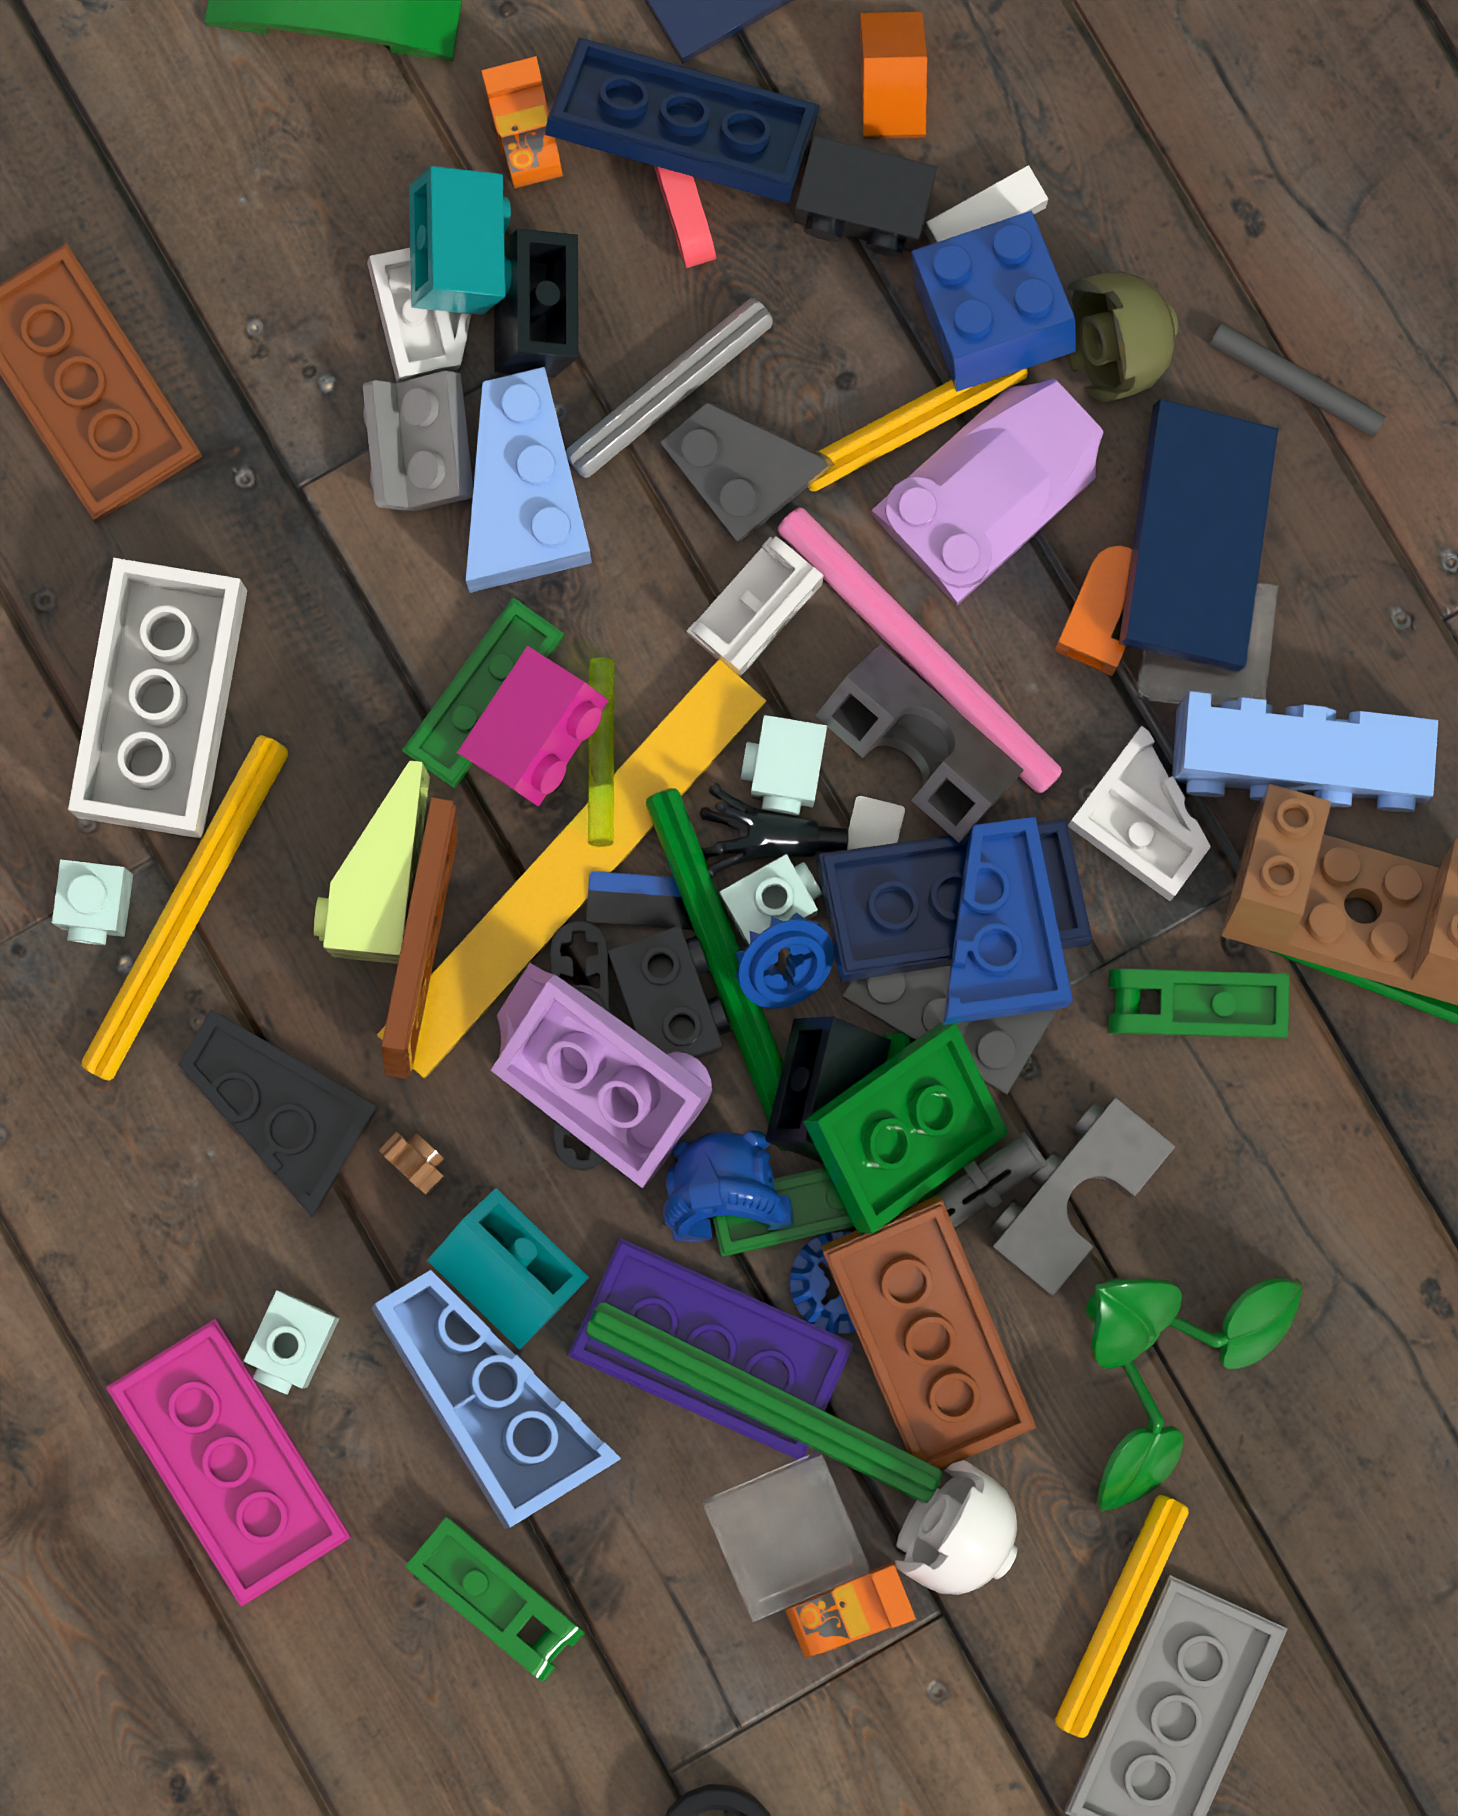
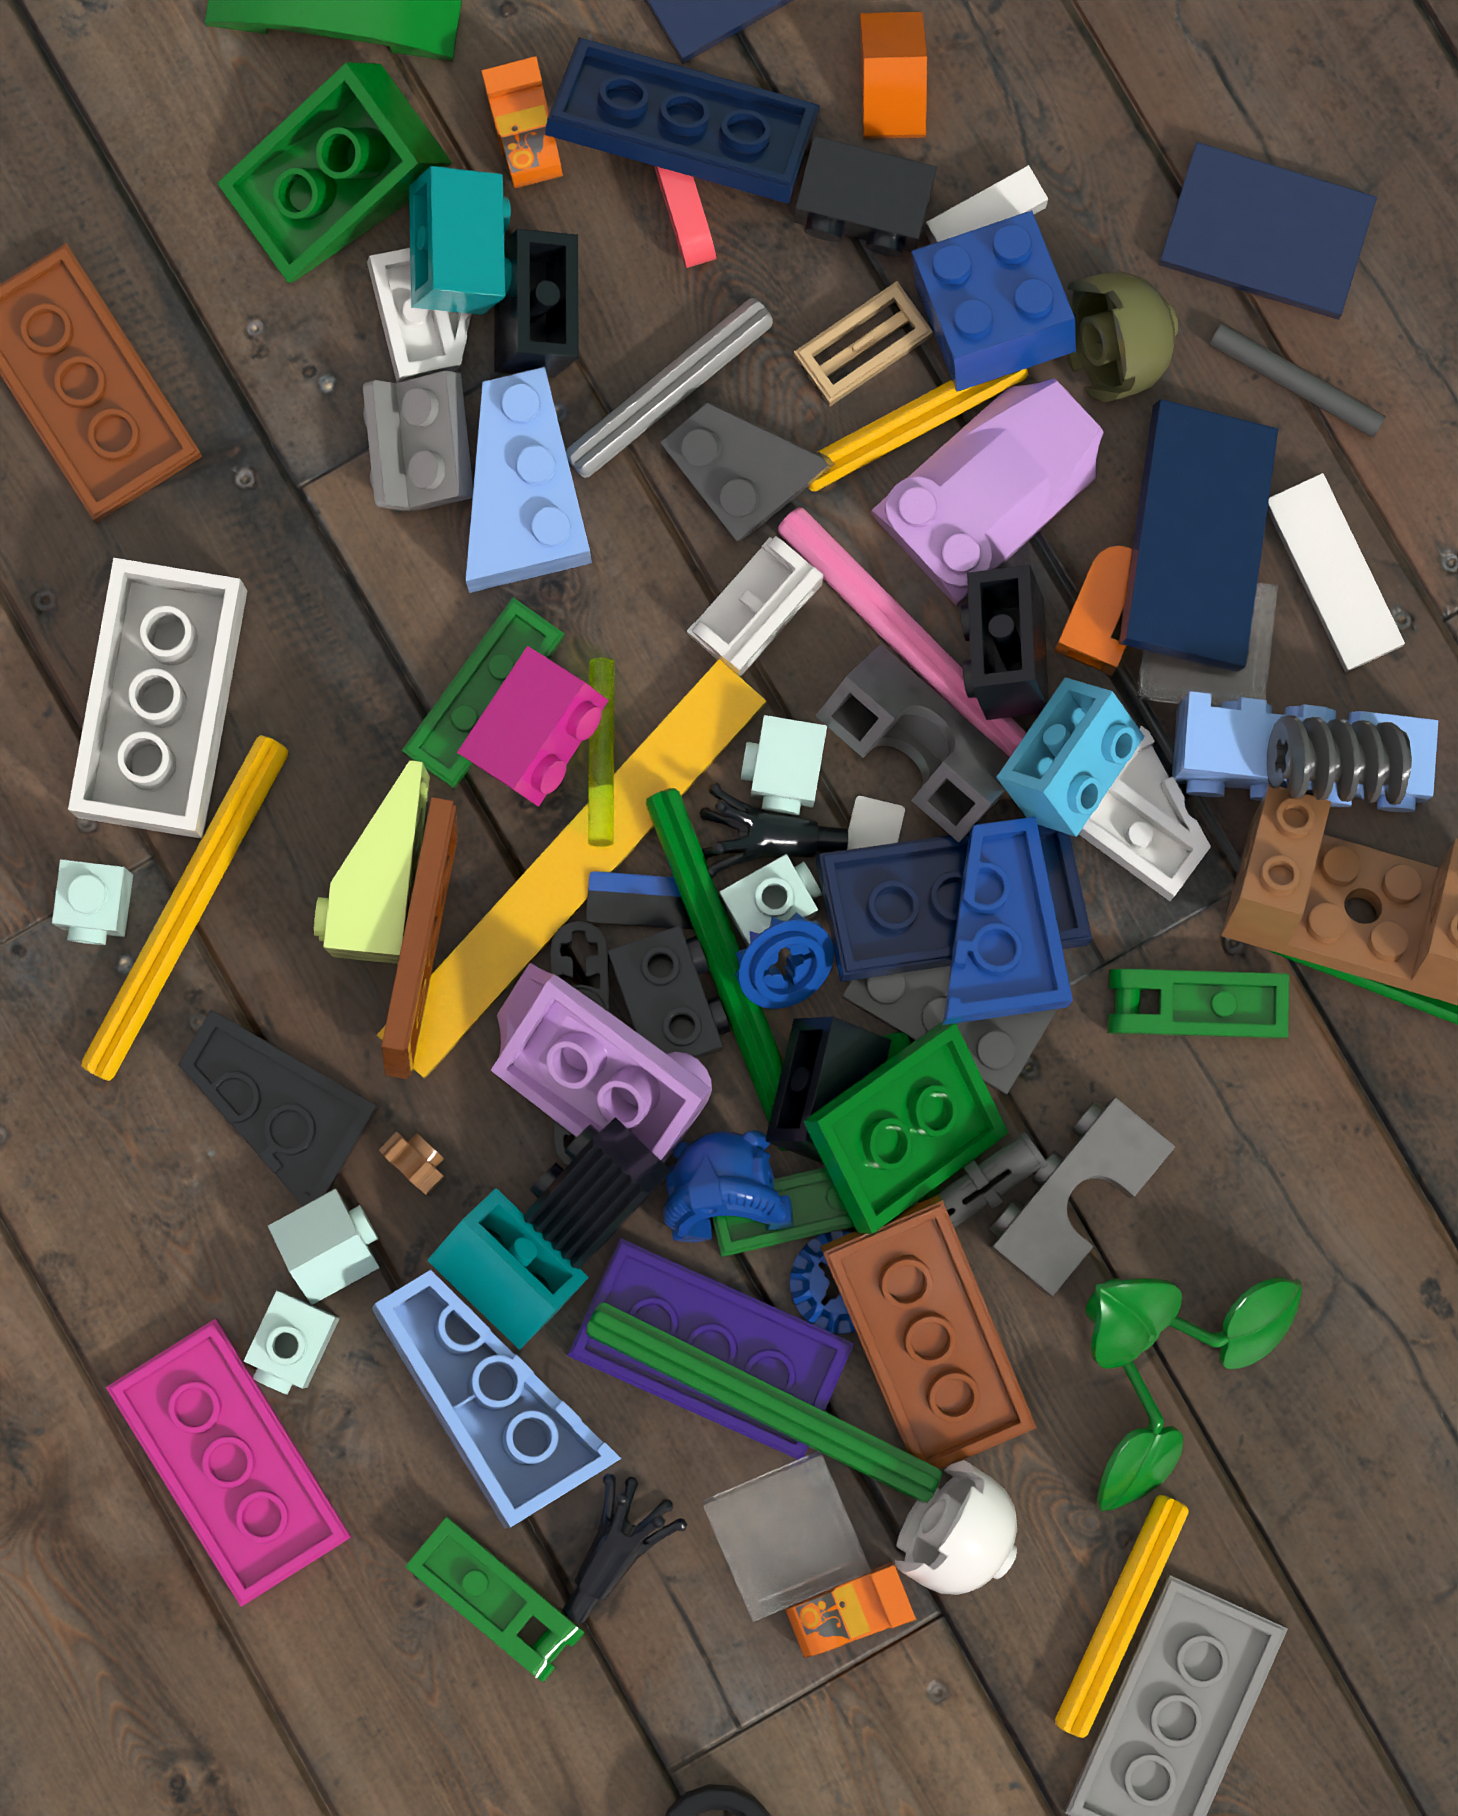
none -> green slope [217,62,452,283]
none -> light aqua brick [268,1189,379,1305]
none -> black brick [524,1117,672,1269]
none -> black piece [562,1473,688,1624]
none -> tan tile [793,281,933,407]
none -> black brick [961,565,1049,720]
none -> medium azure brick [996,677,1145,837]
none -> dark blue tile [1158,142,1377,320]
none -> white tile [1267,473,1405,673]
none -> dark grey piece [1267,715,1412,805]

